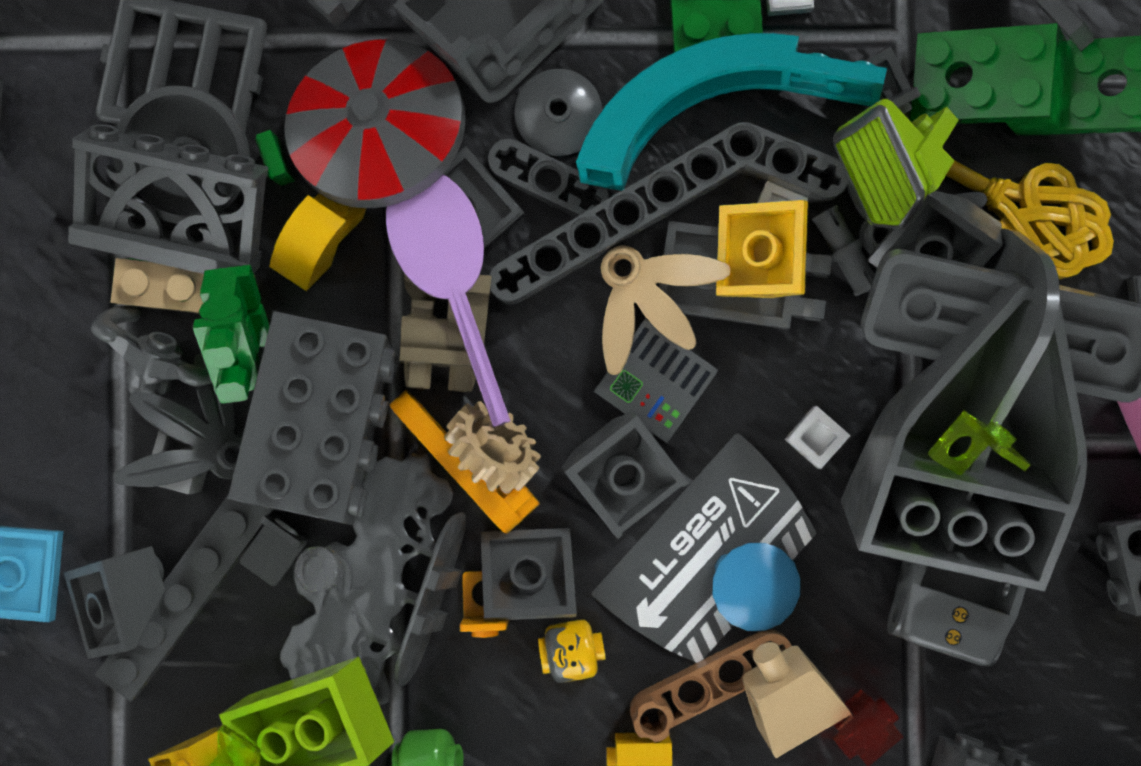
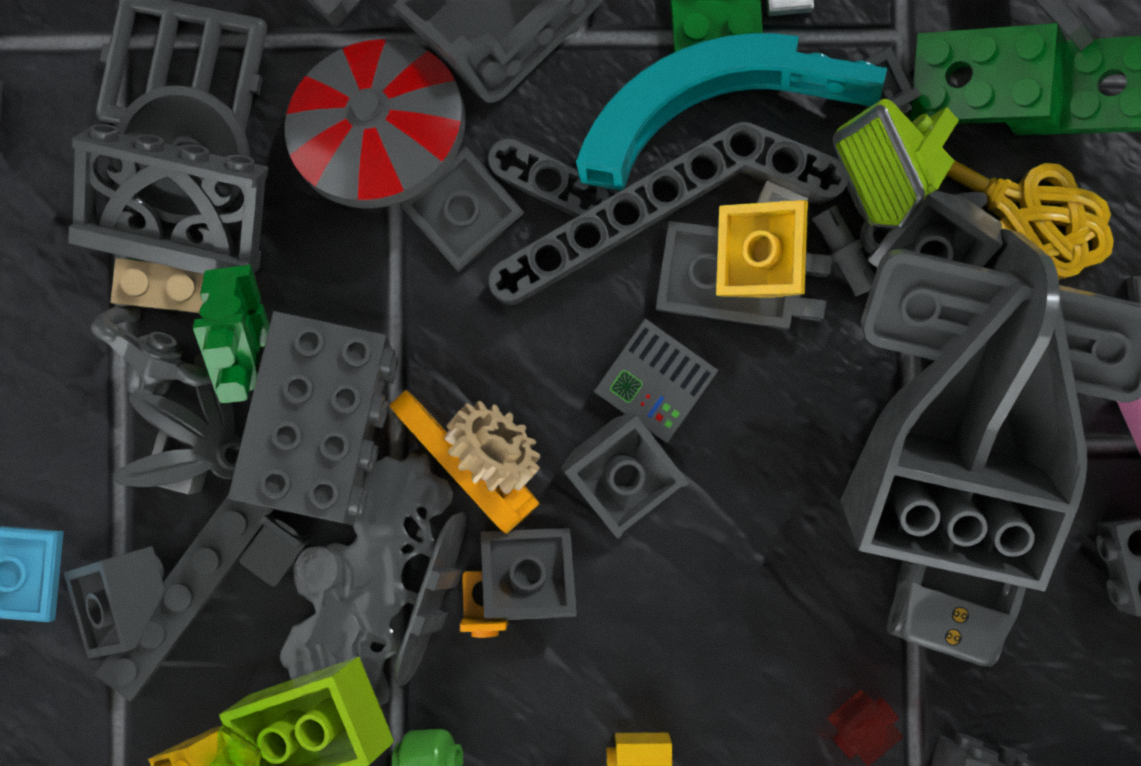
green tile [255,130,295,186] -> none
yellow brick [269,194,366,291] -> none
lavender piece [386,174,511,427] -> none
dark tan hips [399,273,492,393] -> none
dark grey dish [514,69,602,157] -> none
yellow head [538,620,606,683] -> none
dark grey sticker [592,433,816,663] -> none
tan plant [601,245,730,375] -> none
medium nougat beam [629,629,792,742] -> none
dark azure dish [712,543,800,631] -> none
tan torso [742,642,851,758] -> none
white tile [784,406,850,469] -> none
clear neon green bracket [928,410,1030,475] -> none

